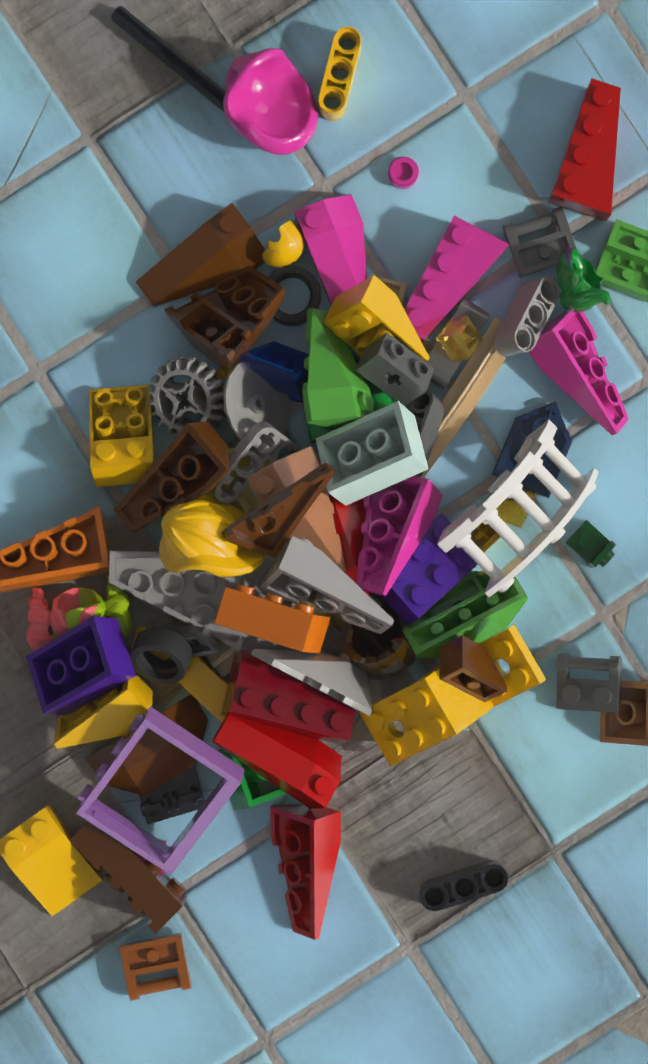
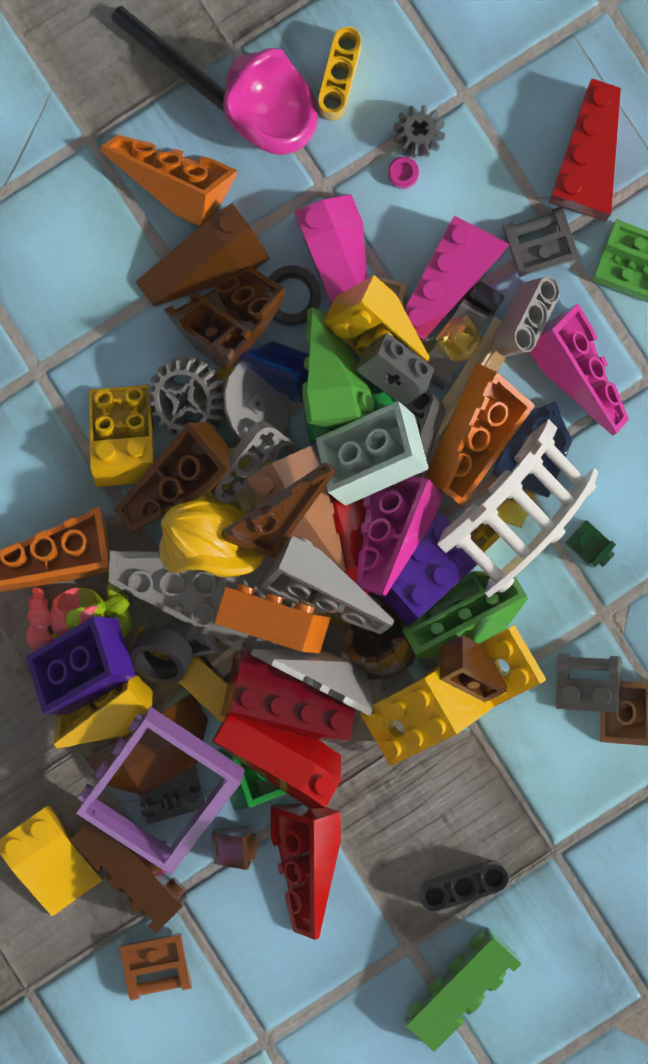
yellow hair [262,221,305,267] -> none
green hair [556,247,611,313] -> none
none -> orange wedge [101,134,237,226]
none -> reddish brown slope [211,826,258,870]
none -> dark grey gear [393,105,445,158]
none -> bright green wedge [405,928,522,1052]
none -> orange wedge [425,363,535,506]
none -> black slope [468,281,505,315]

